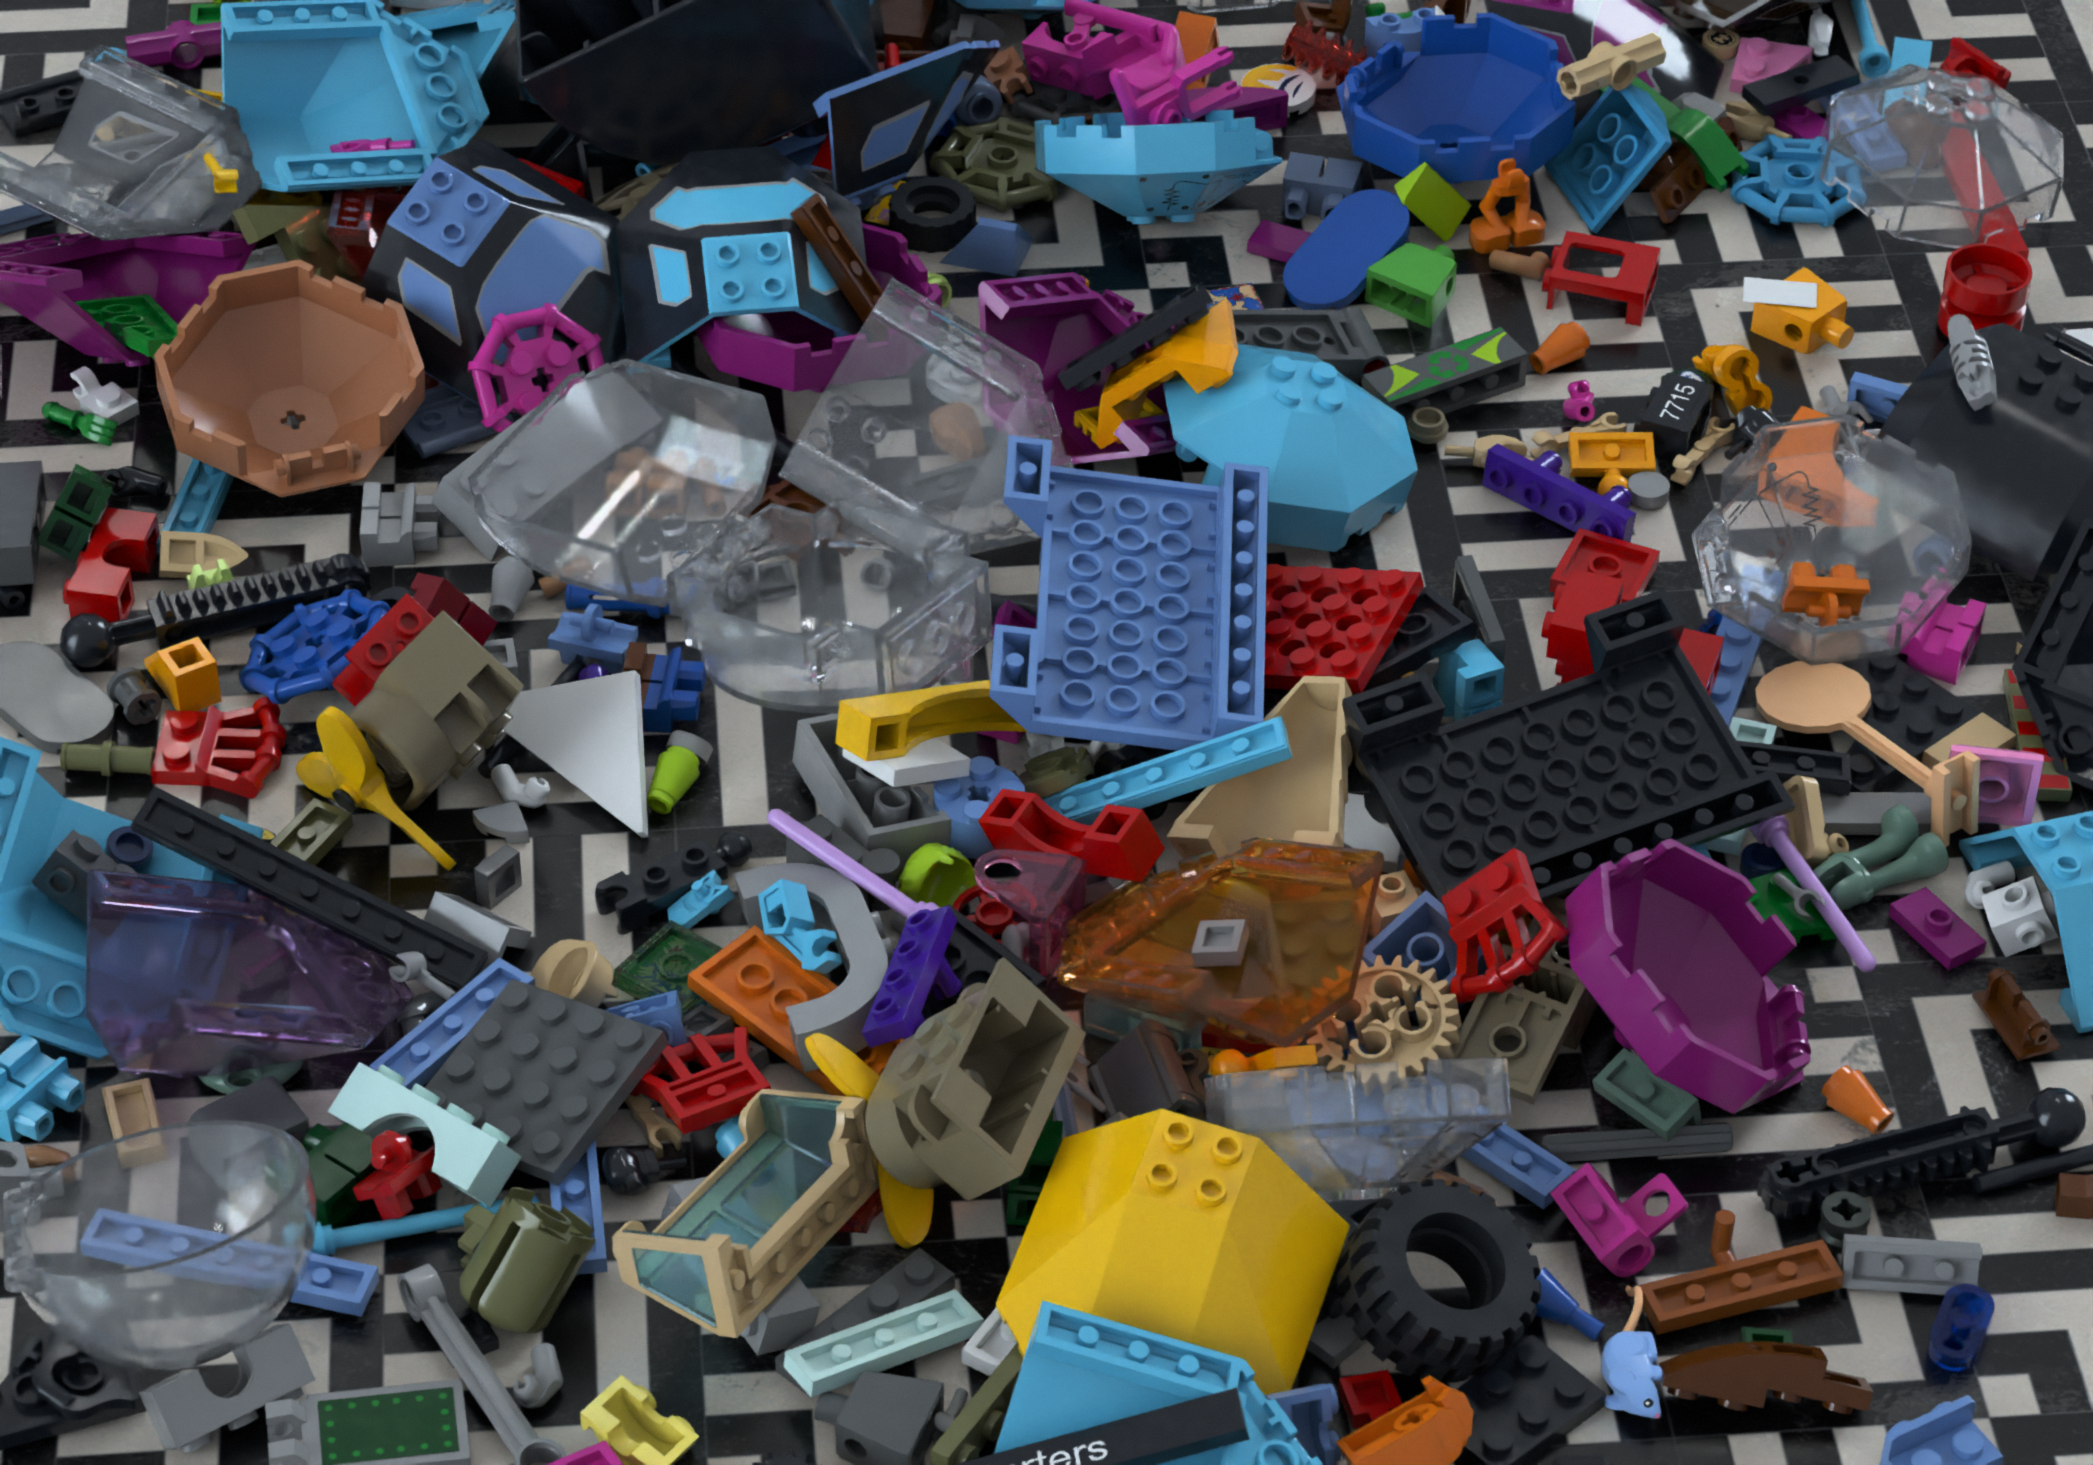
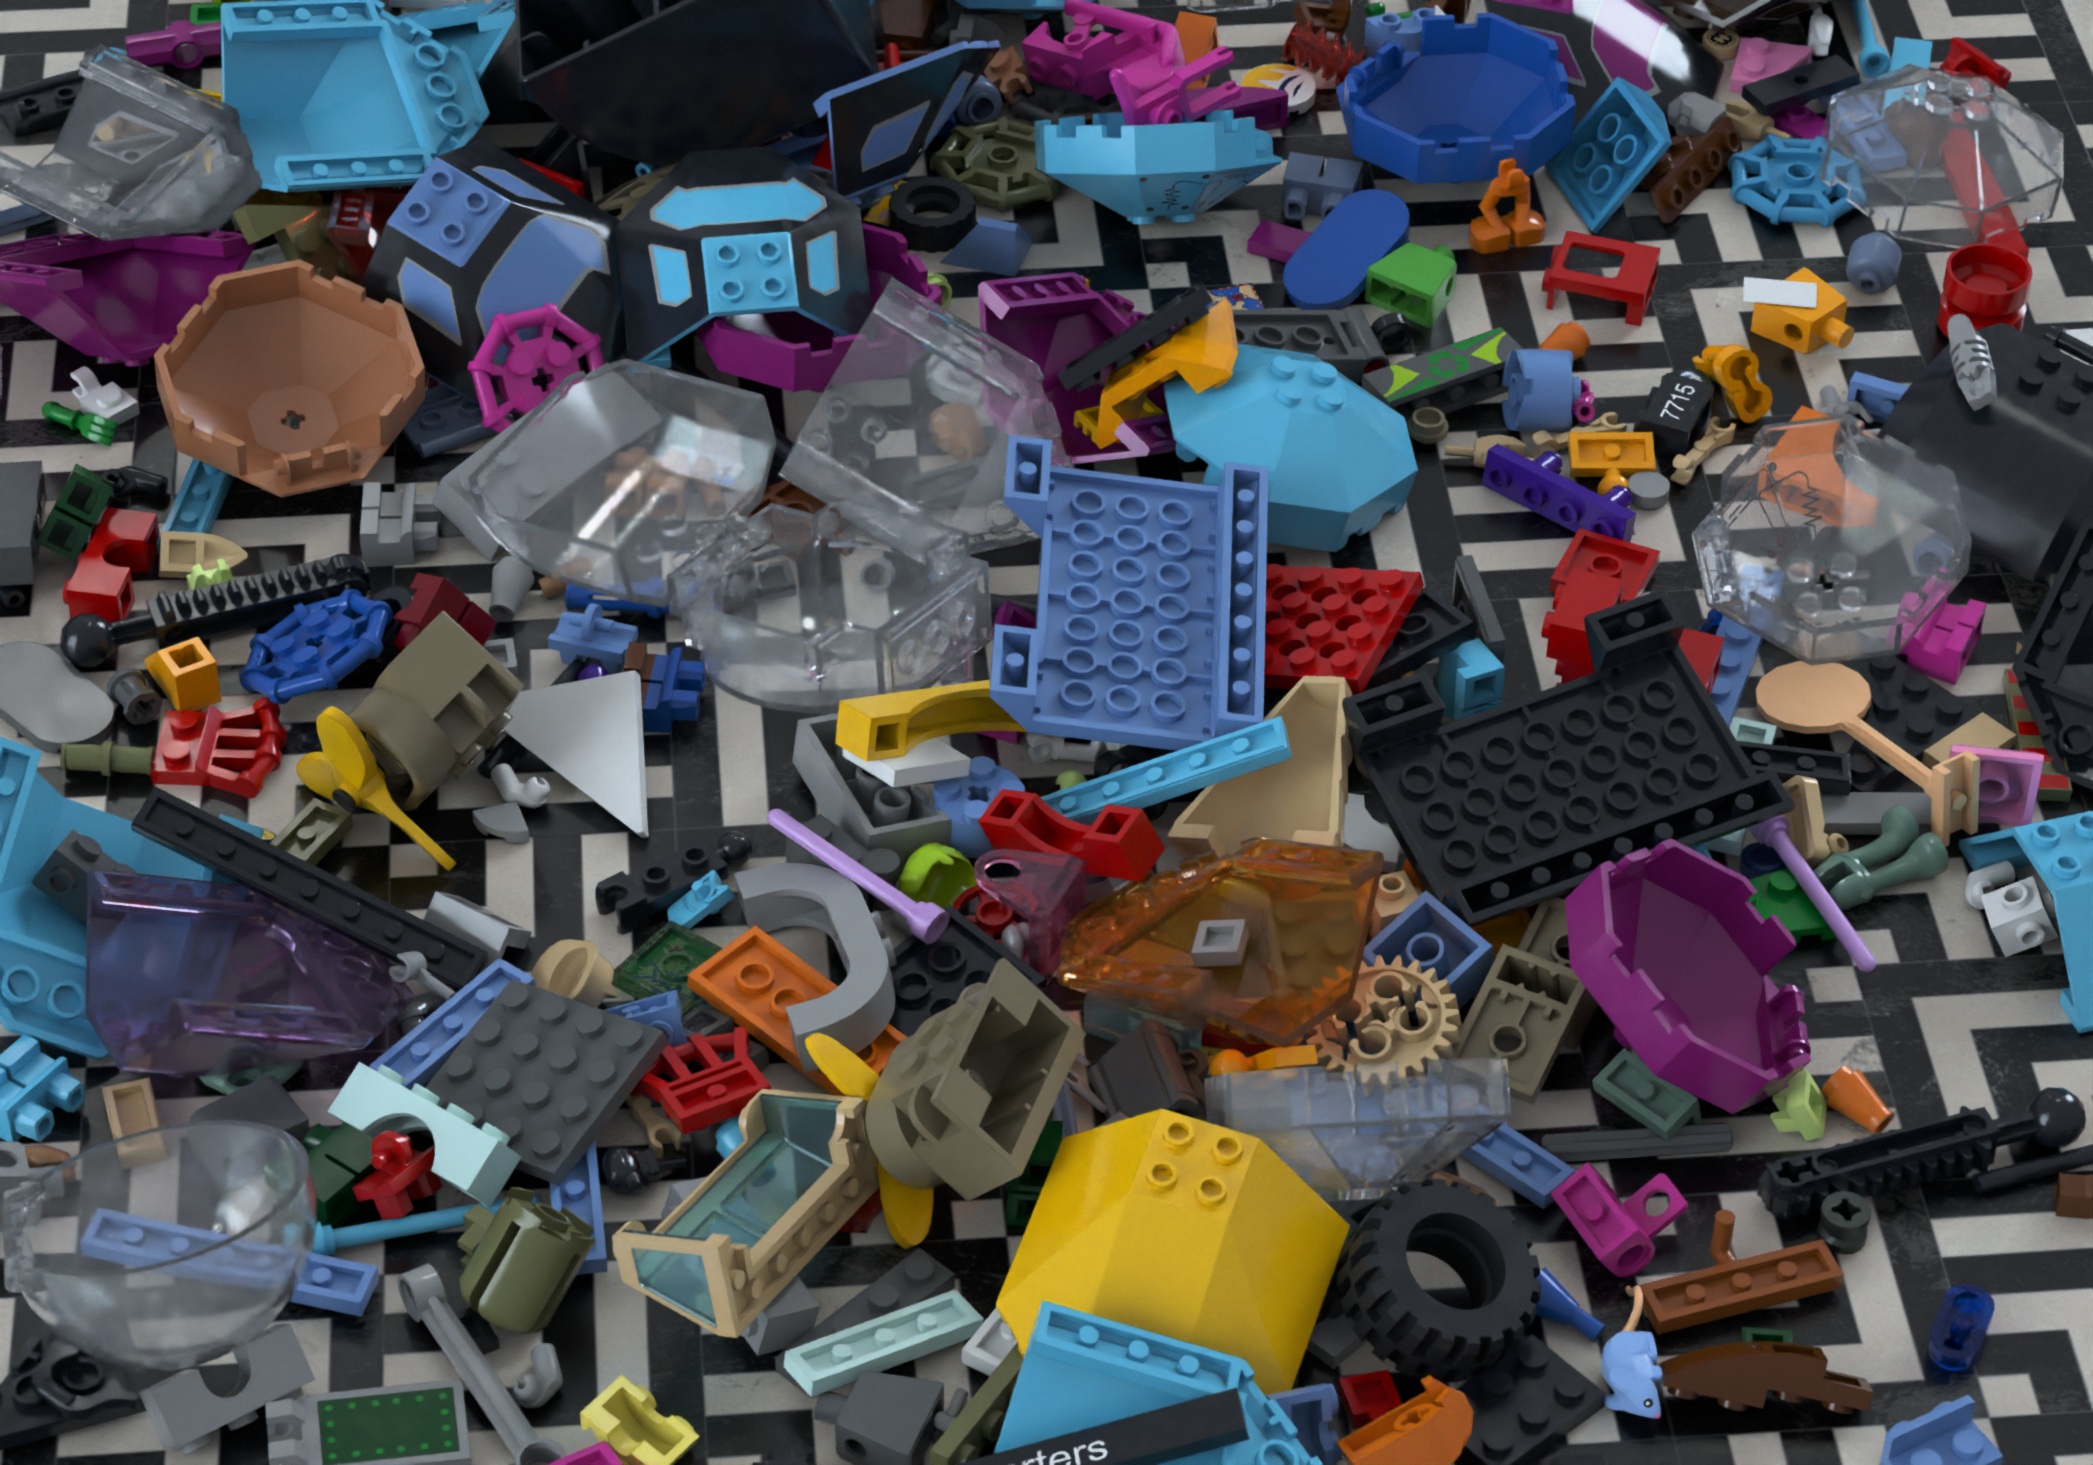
green wing [75,294,178,360] -> none
dark blue tile [105,826,153,873] -> none
yellow hand [203,153,238,193] -> none
dark pink hand [330,138,415,153] -> none
red window [332,593,435,706] -> none
flat silver plate [474,844,522,910] -> none
lime cone [647,746,700,814] -> none
light grey tile [666,730,713,765] -> none
medium azure piece [758,879,842,974] -> none
reddish brown tile [790,193,905,341] -> none
dark purple plate [861,905,962,1048] -> none
olive tile [1012,747,1094,798] -> none
lime slope [1394,162,1471,242] -> none
red plate [1441,848,1570,1004] -> none
medium nougat arm [1489,249,1551,280] -> none
tan piece [1556,32,1667,100] -> none
green piece [1599,76,1749,193] -> none
black piece [1724,405,1782,460] -> none
light grey hand [1772,872,1826,921] -> none
orange hips [1781,562,1871,630] -> none
light grey hinge [1841,1234,1982,1297] -> none
magenta plate [1888,887,1987,971] -> none
reddish brown hinge [1972,968,2061,1061] -> none
none -> black tile [1371,313,1412,352]
none -> medium blue brick [1502,349,1581,433]
none -> yellowish green tile [1770,1070,1827,1141]
none -> sand blue head [1846,232,1902,293]

